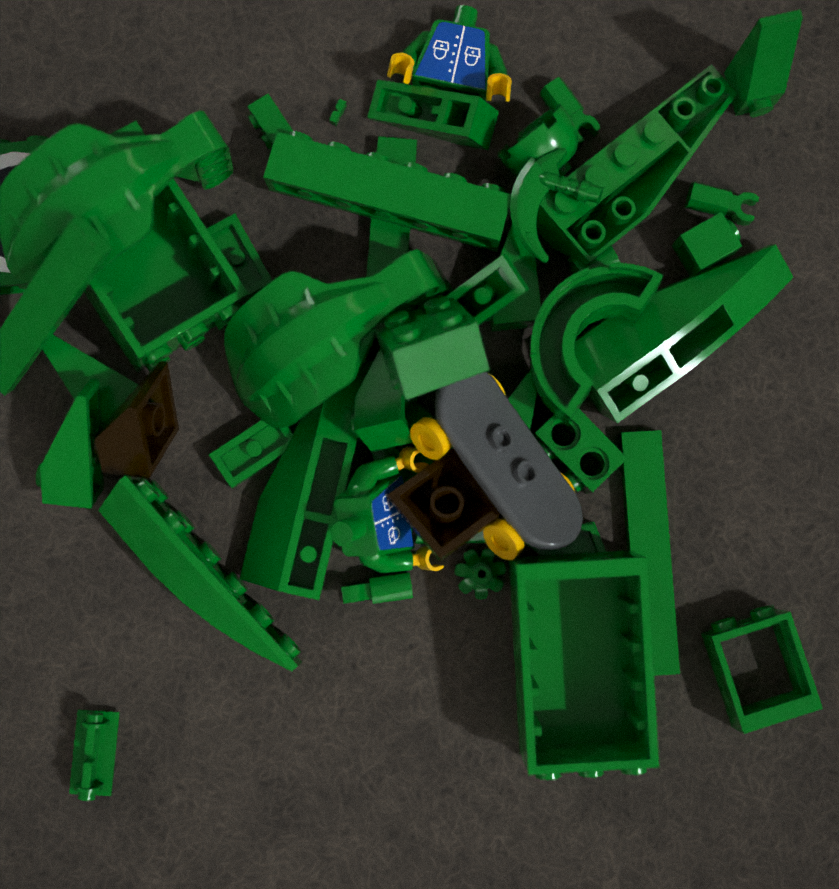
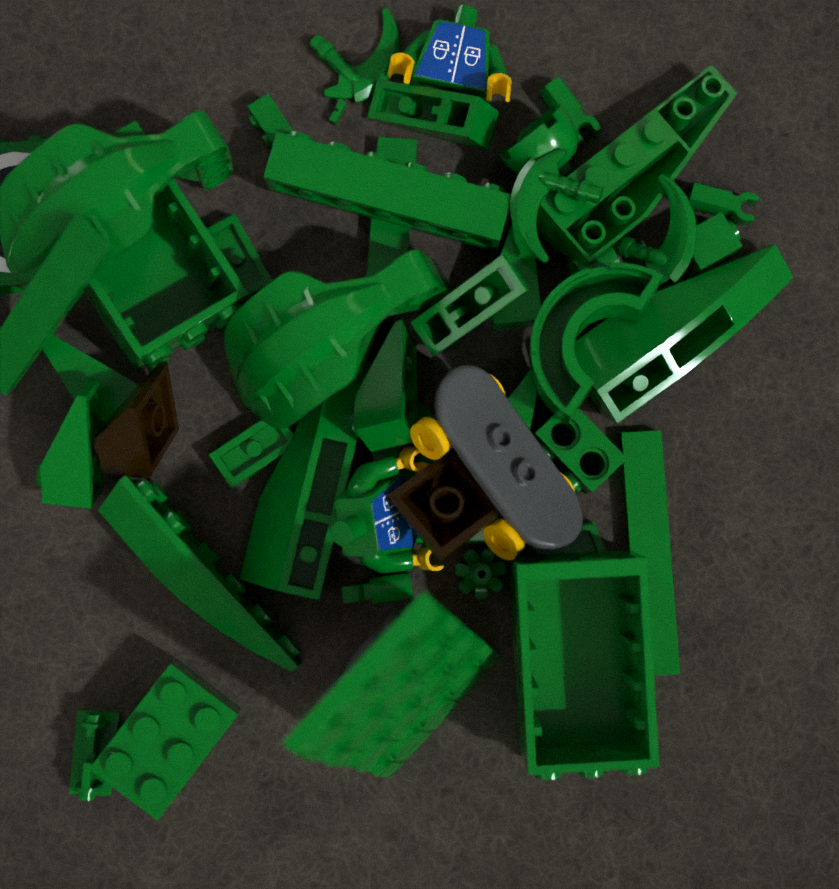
green brick [375,296,490,400] -> none
green window [701,605,823,734] -> none
green slope [724,9,803,117] -> none
none -> green brick [89,659,241,821]
none -> green piece [282,591,502,777]
none -> green piece [309,8,399,104]
none -> green piece [612,174,697,286]

